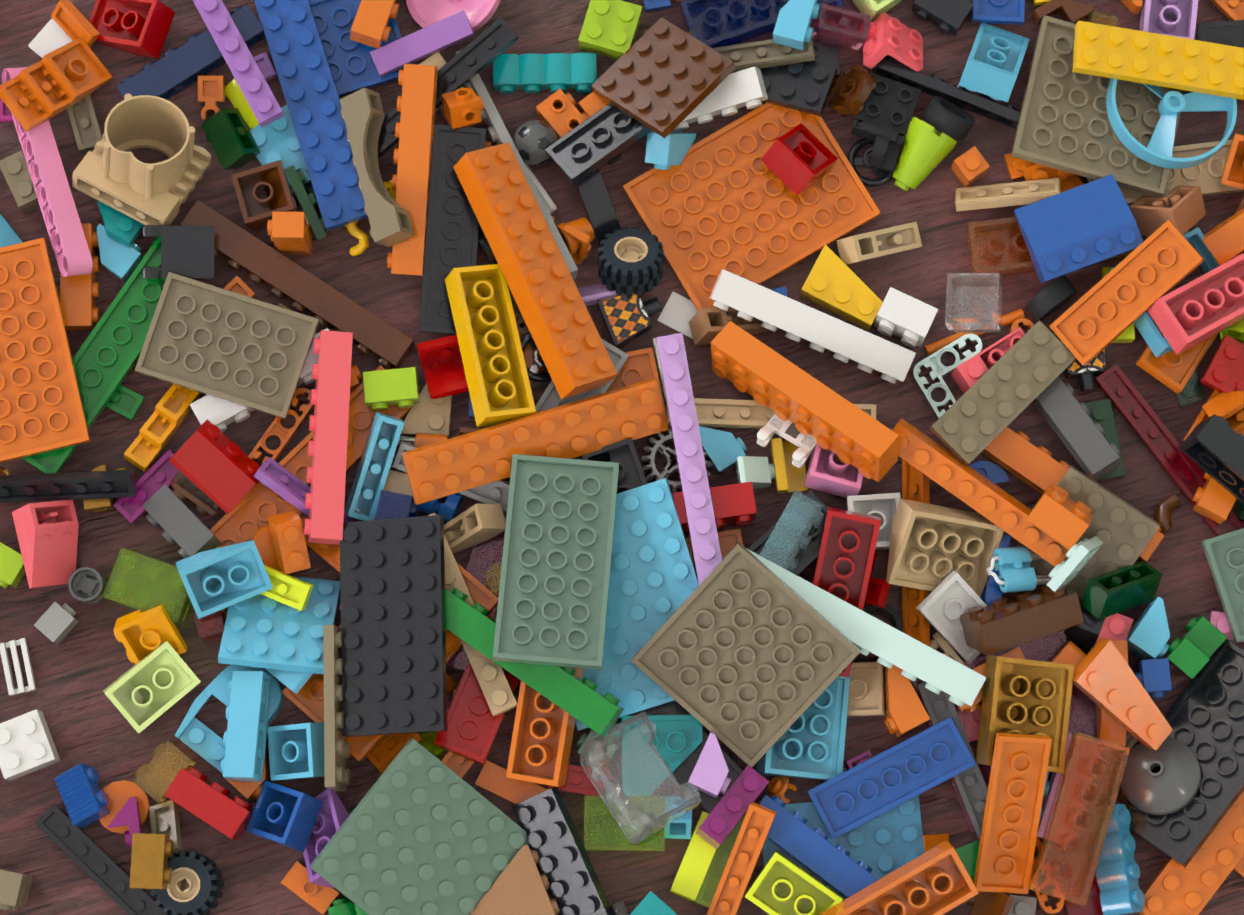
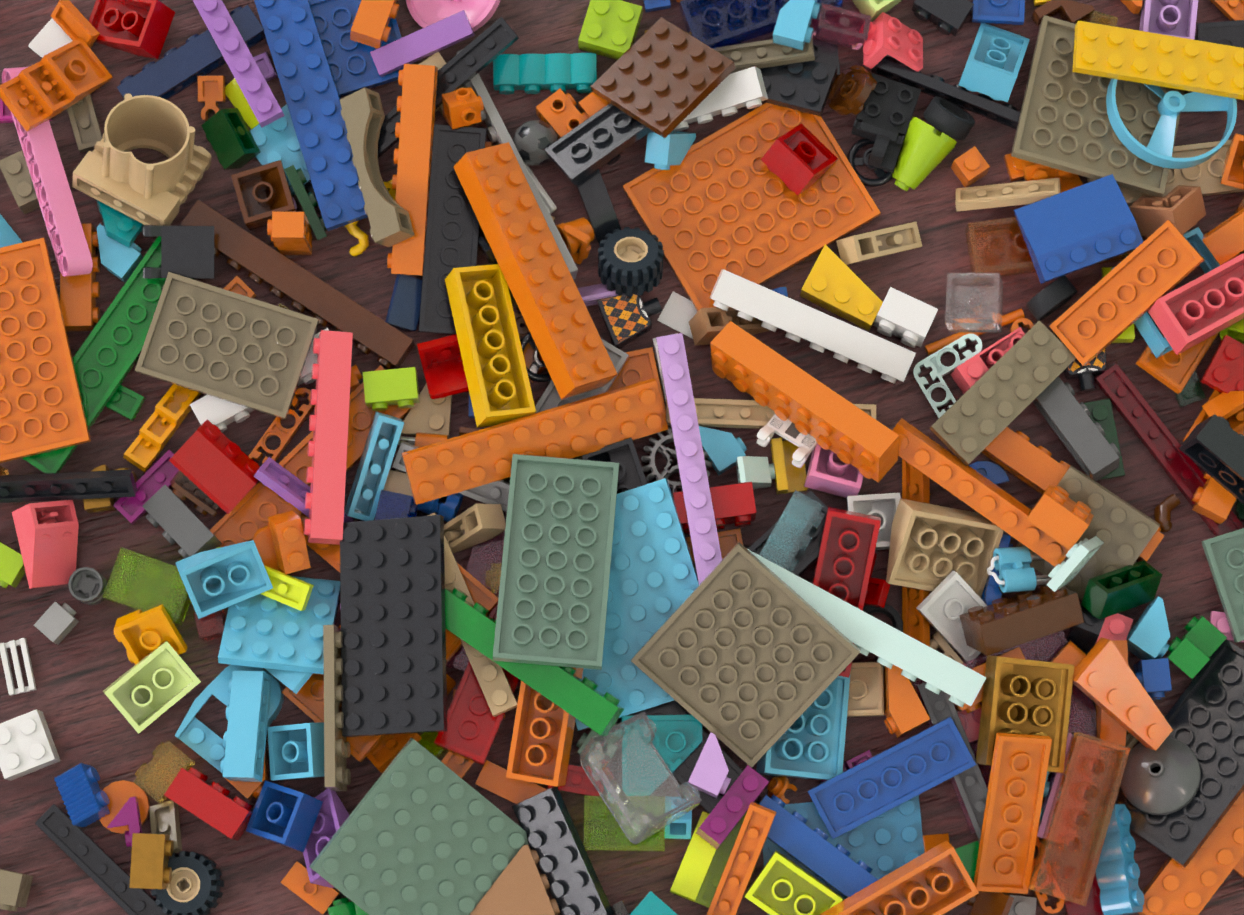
none -> dark blue slope [385,274,422,331]

